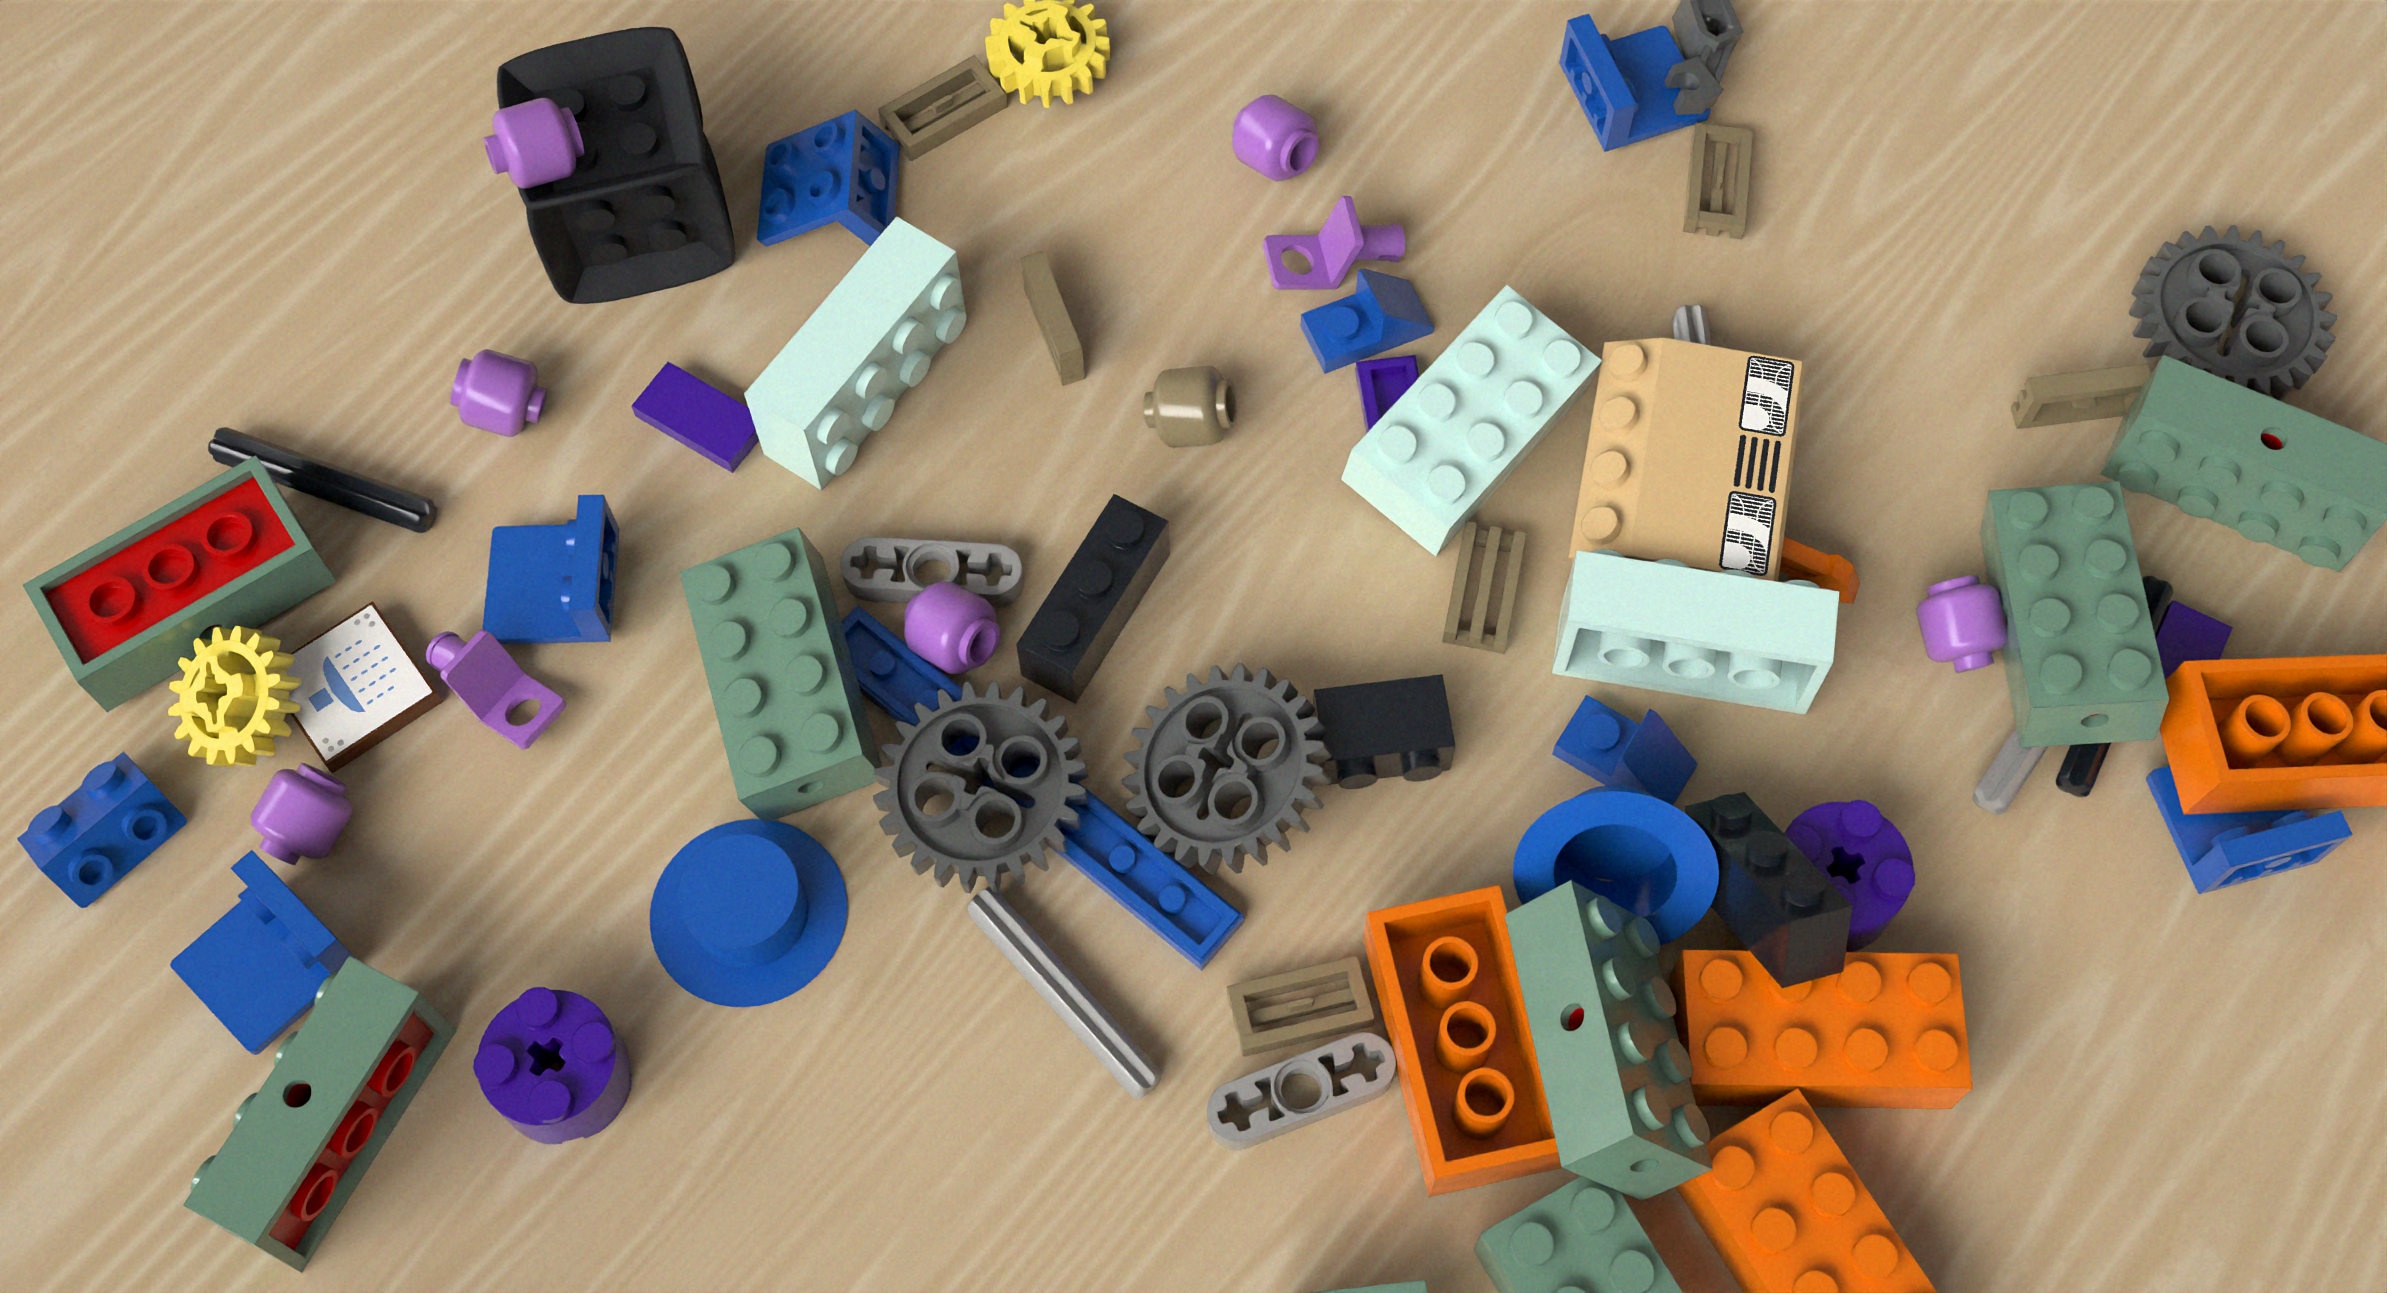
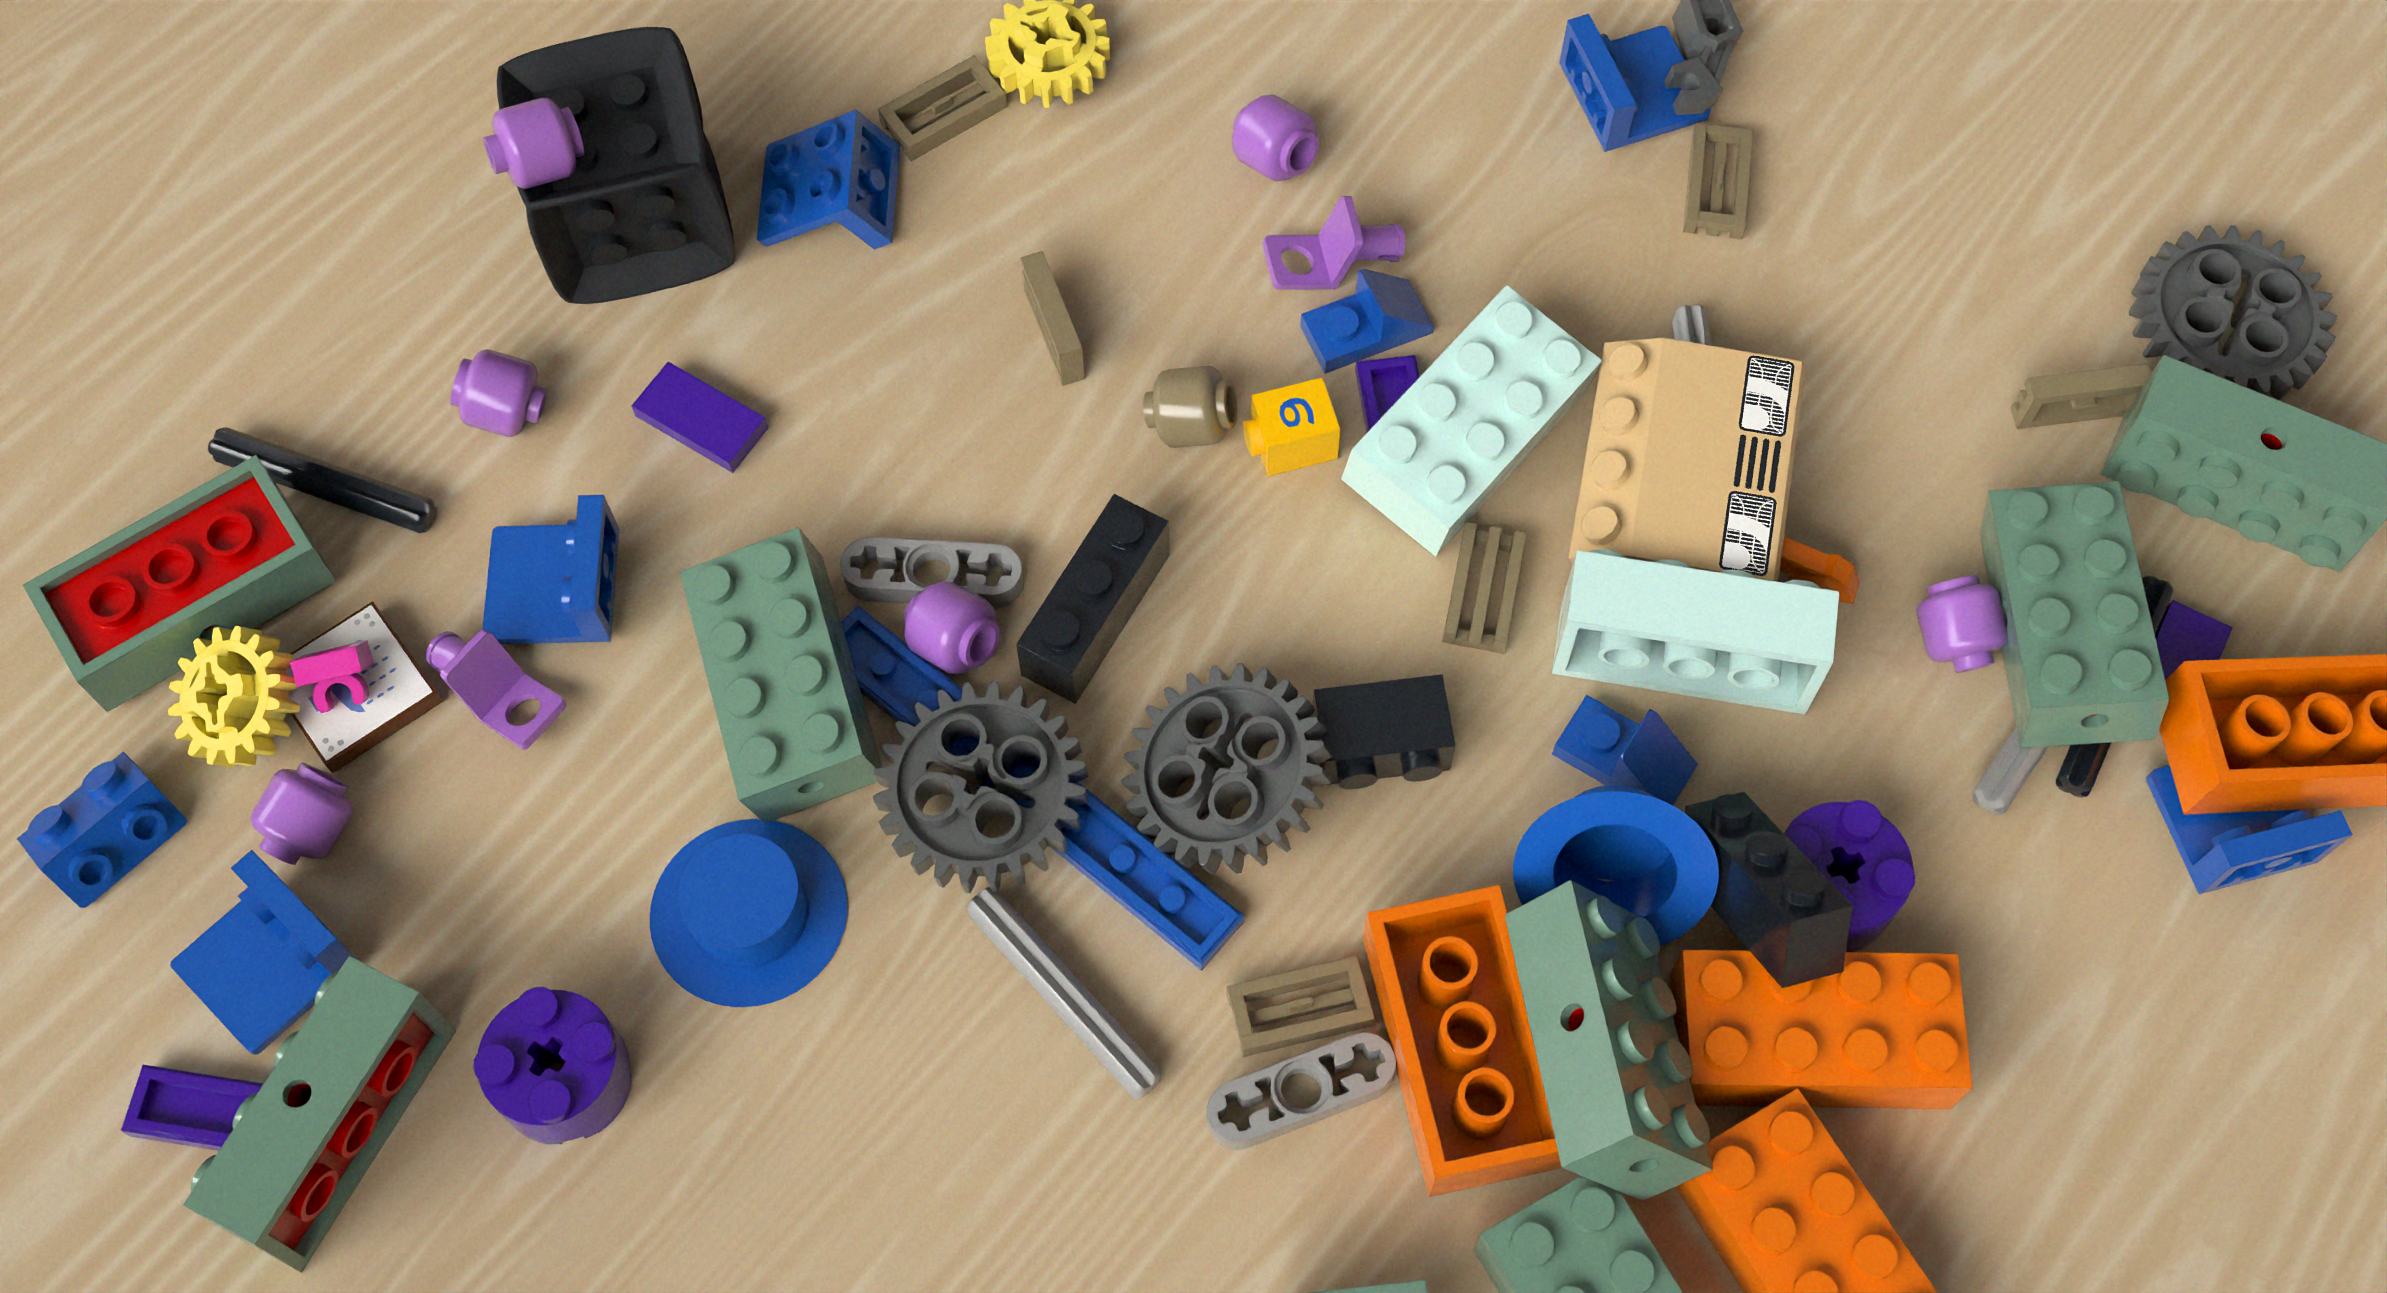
light aqua brick [744,216,967,491] -> none
none -> dark purple tile [121,1064,264,1151]
none -> dark pink tile [290,640,374,713]
none -> yellow brick [1243,378,1340,477]

